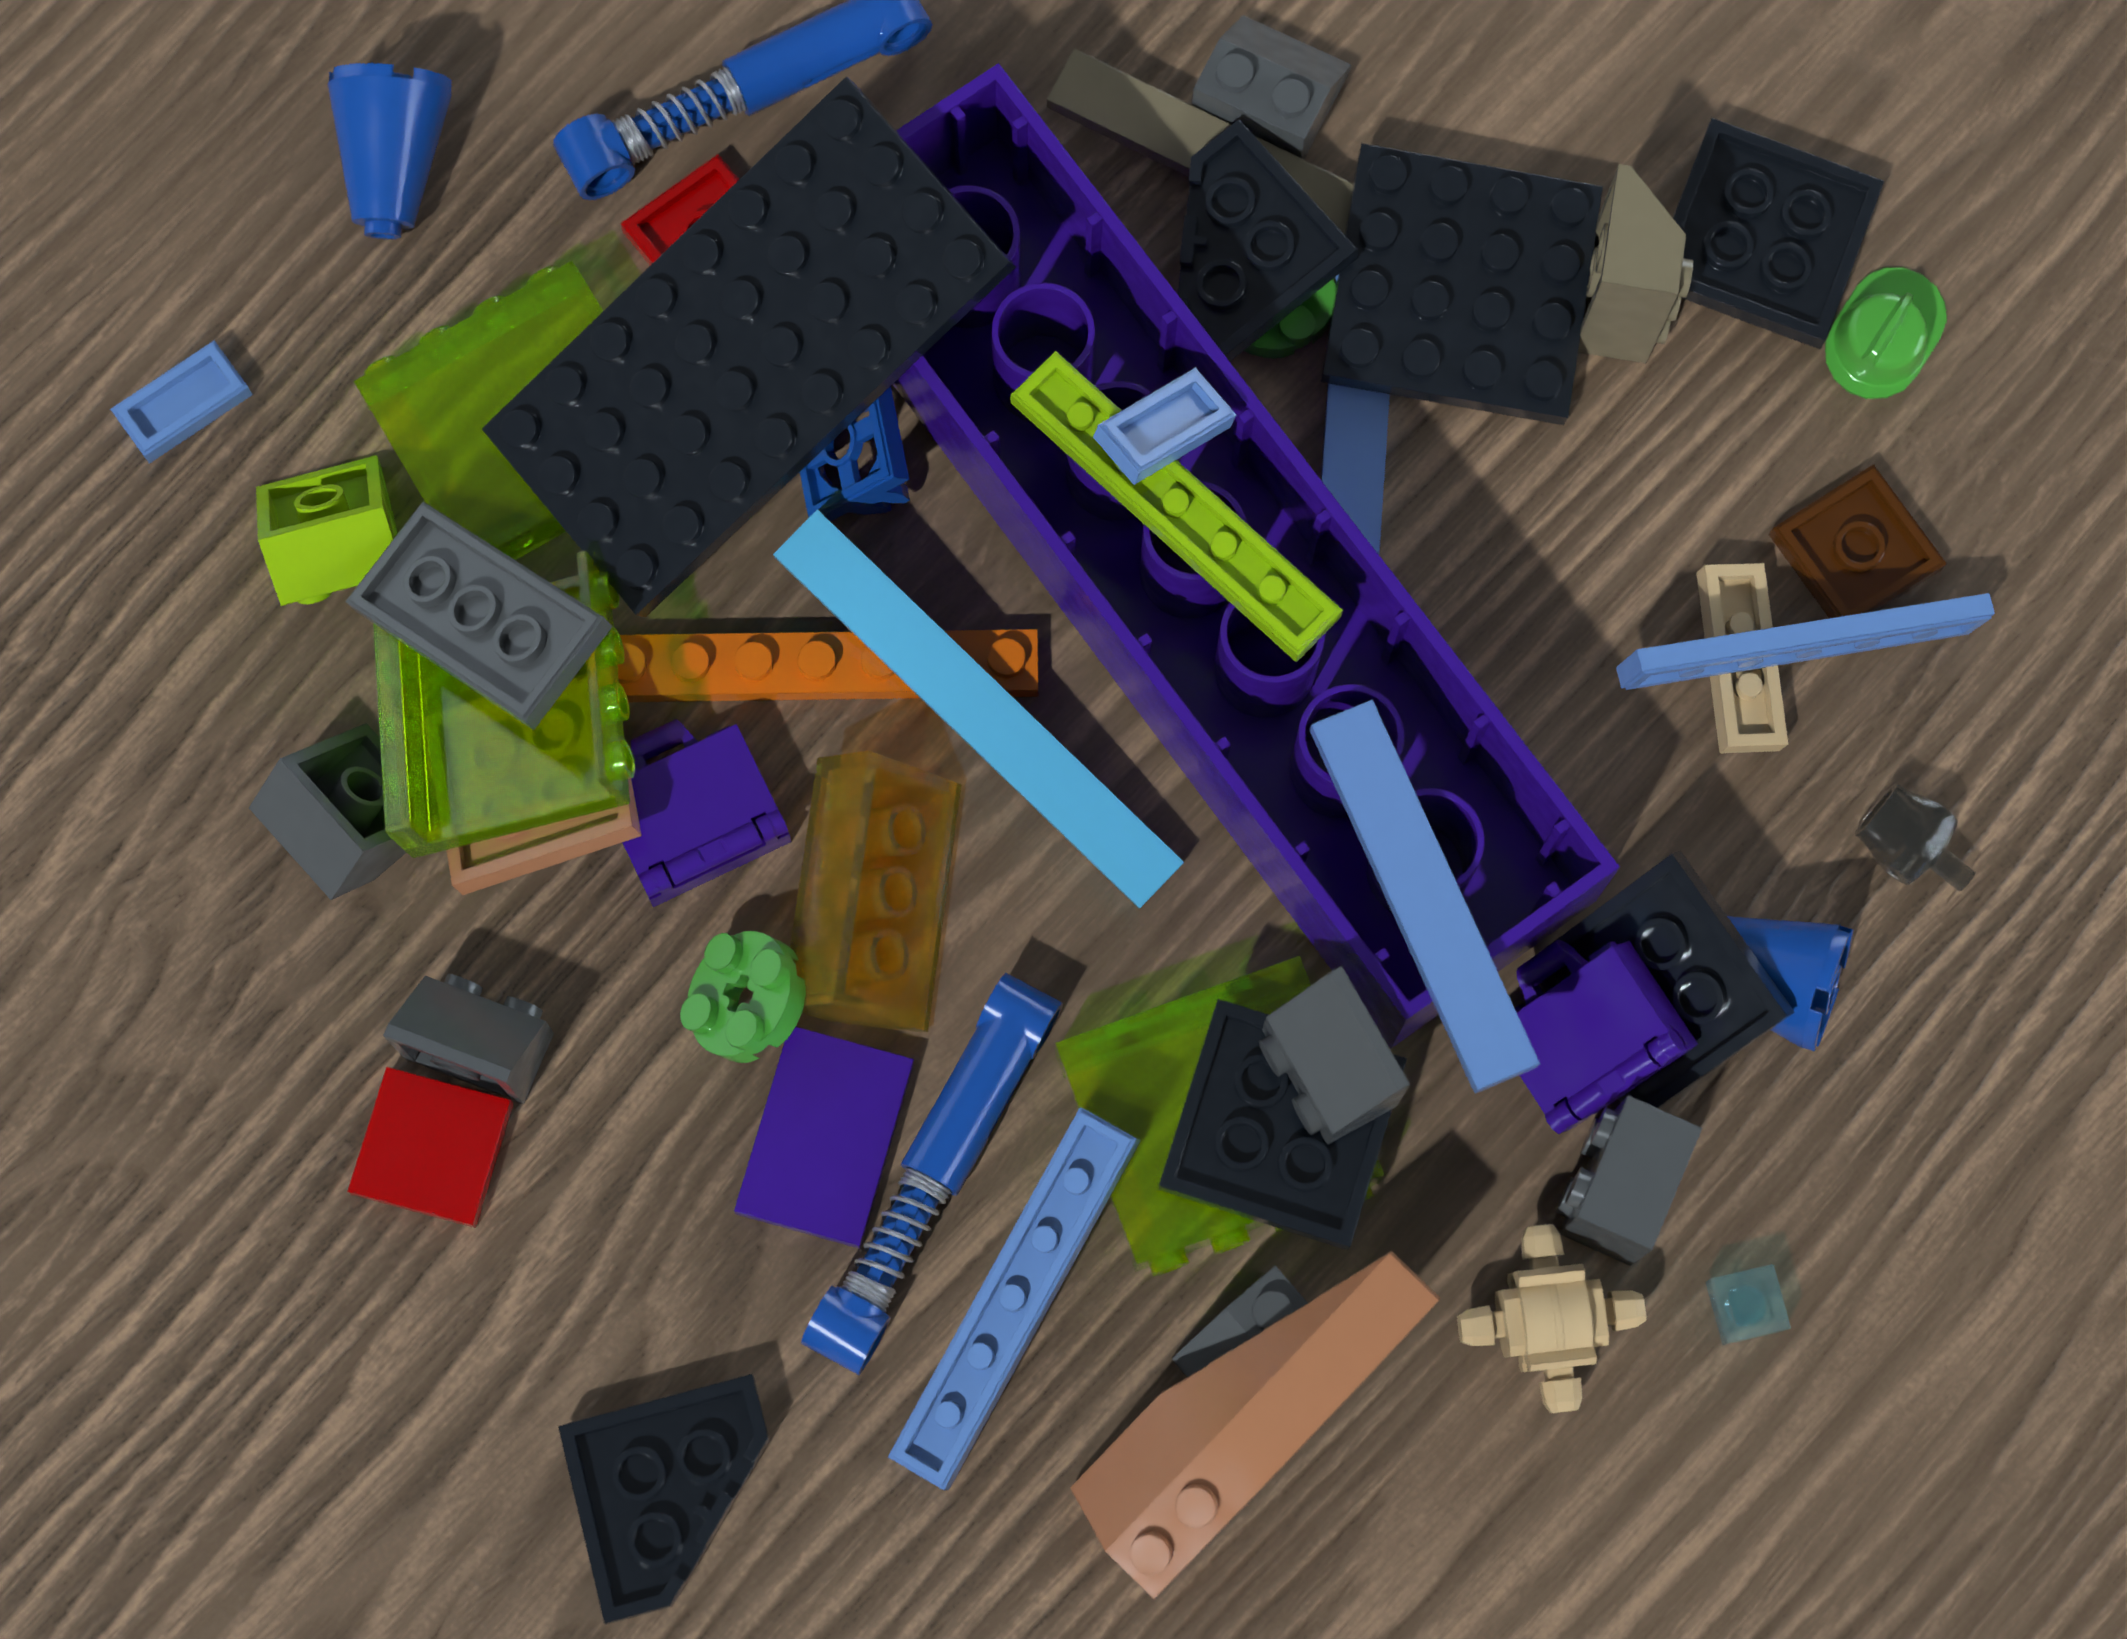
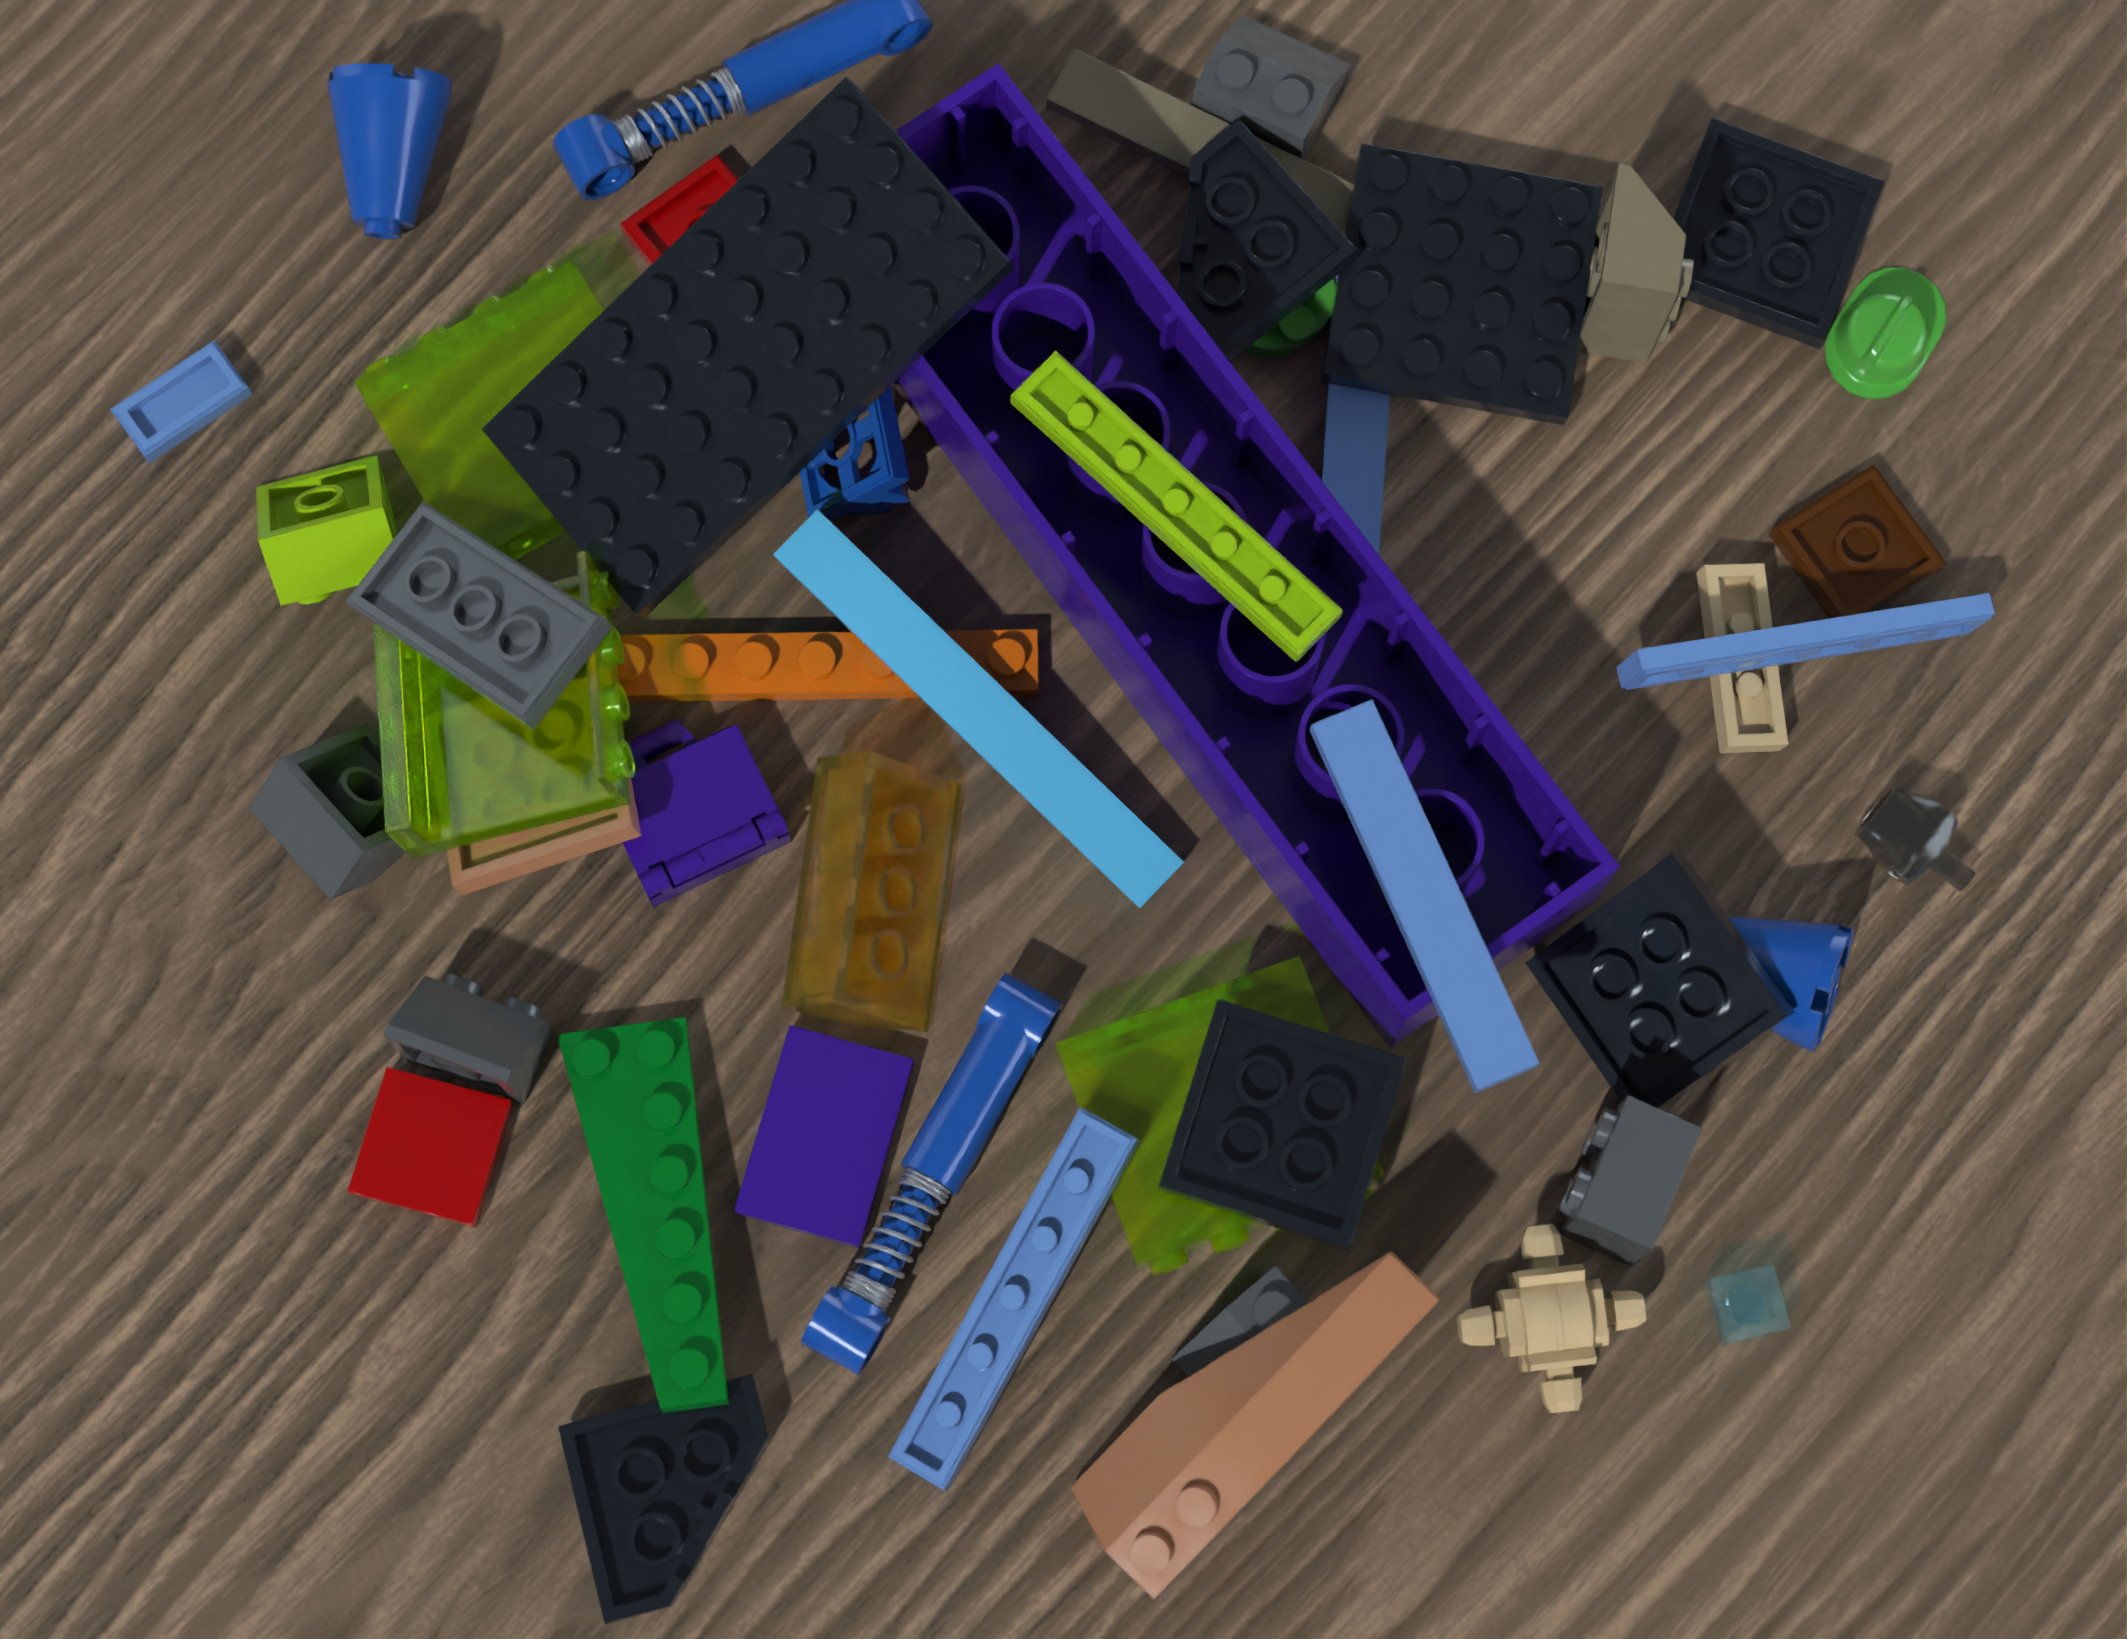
bright green plate [680,931,806,1063] -> none
medium blue tile [1093,368,1236,485] -> none
dark grey slope [1259,966,1410,1145] -> none
dark purple piece [1514,940,1699,1134] -> none
none -> green wing [558,1017,729,1413]

